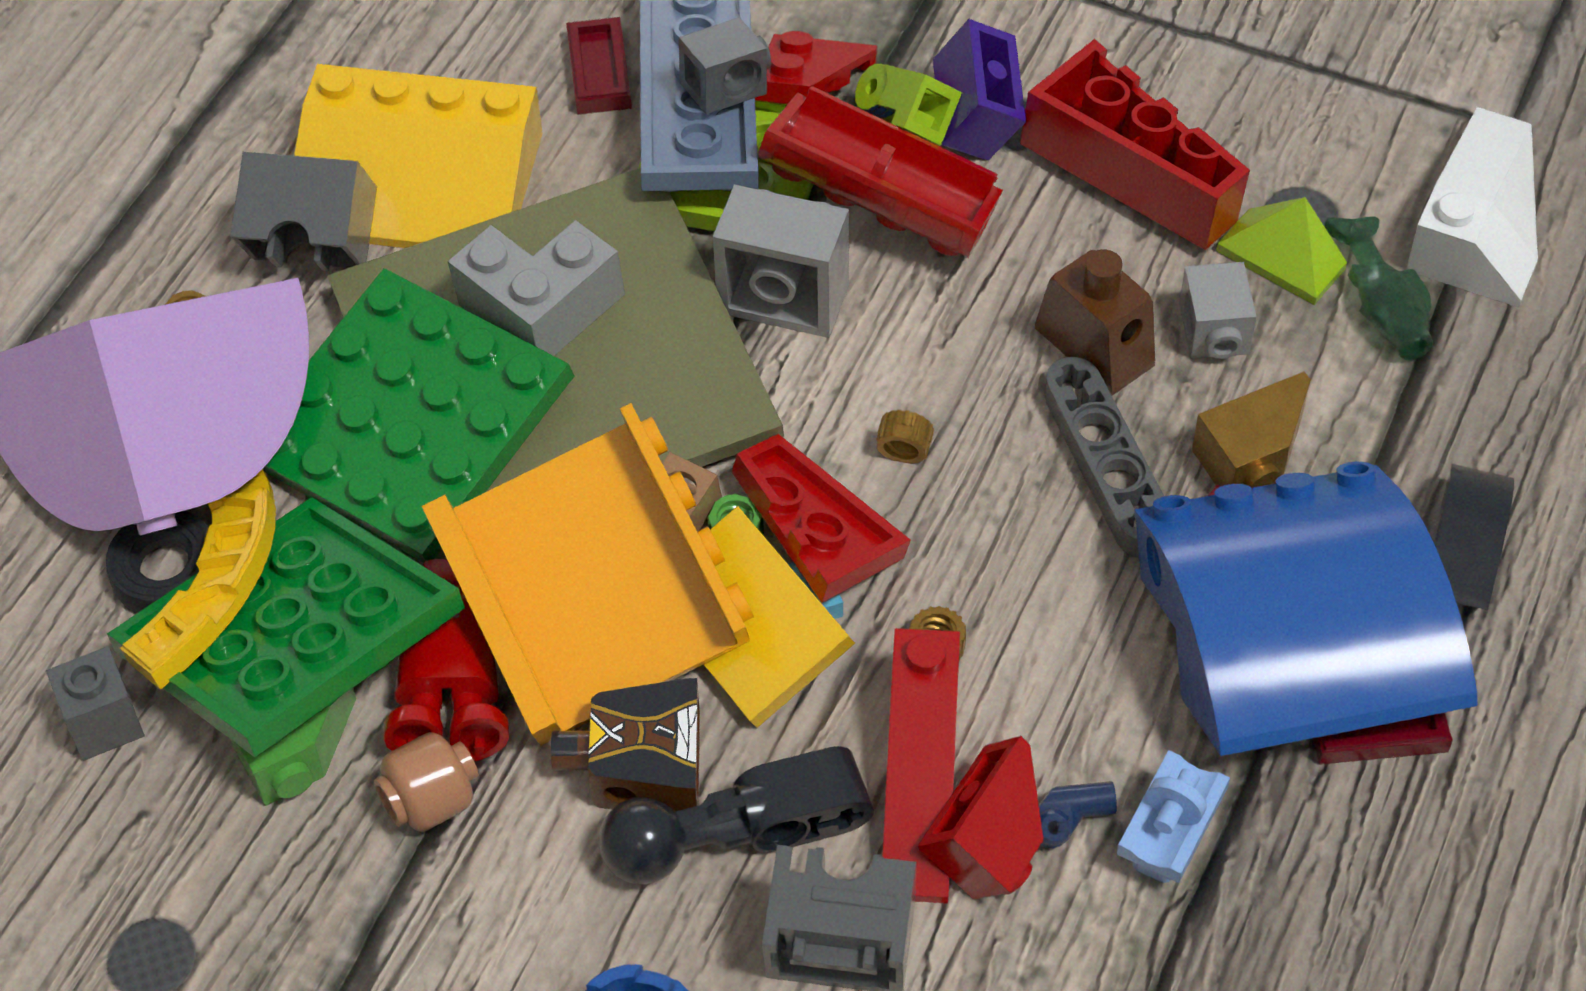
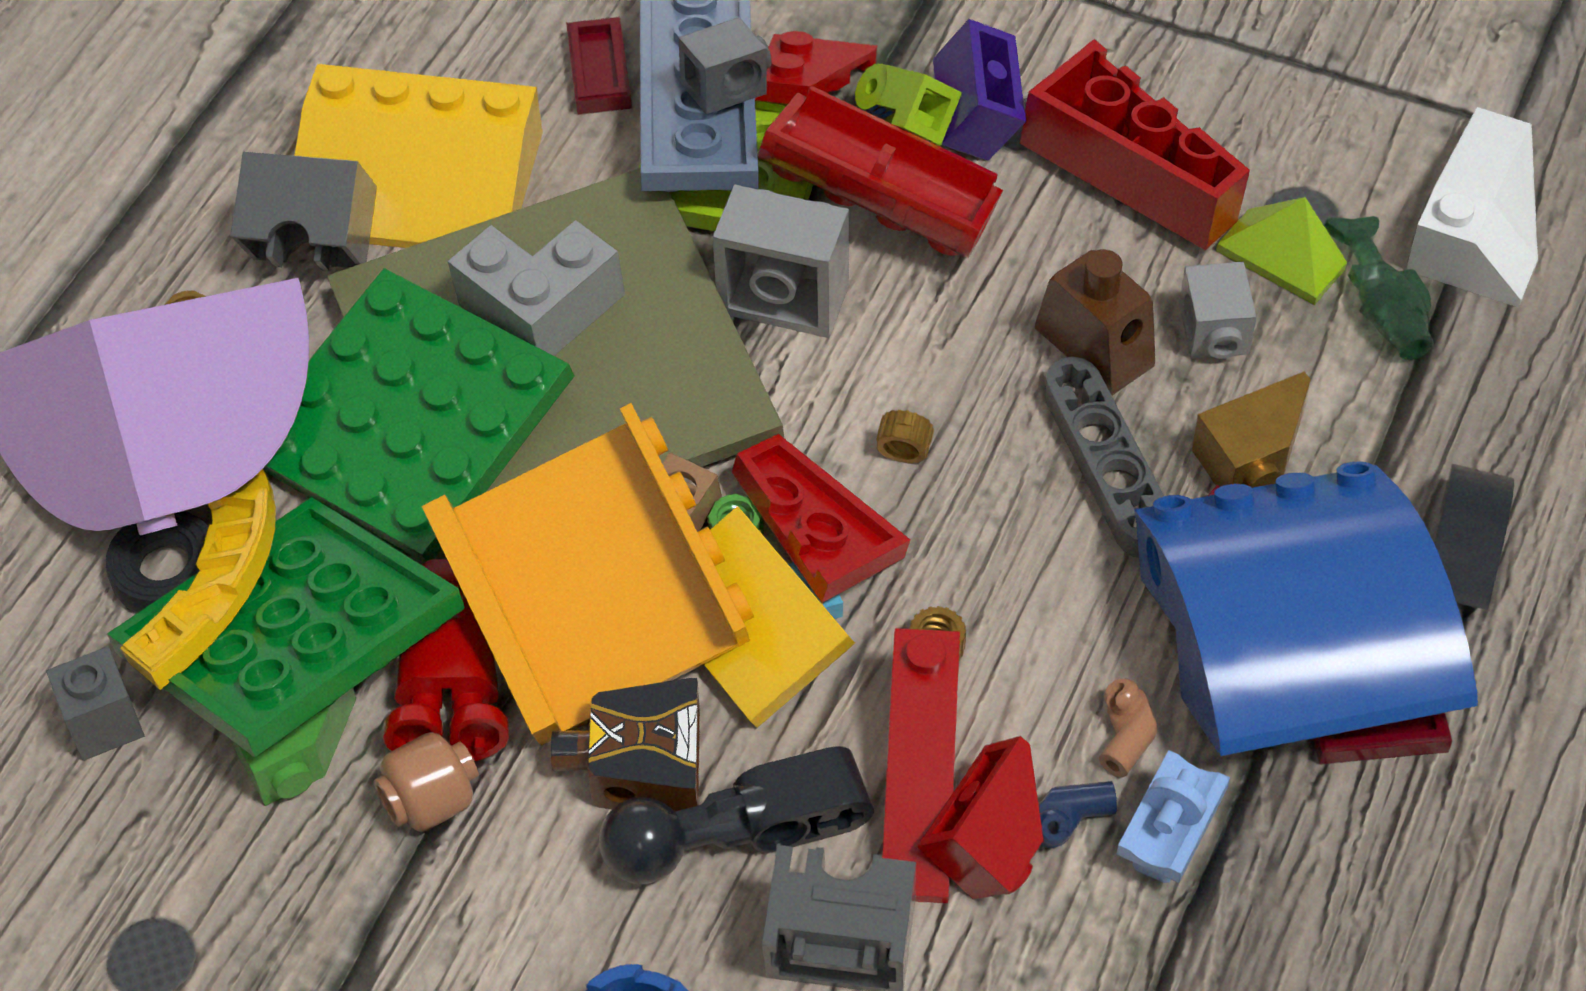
none -> nougat arm [1099,679,1157,778]

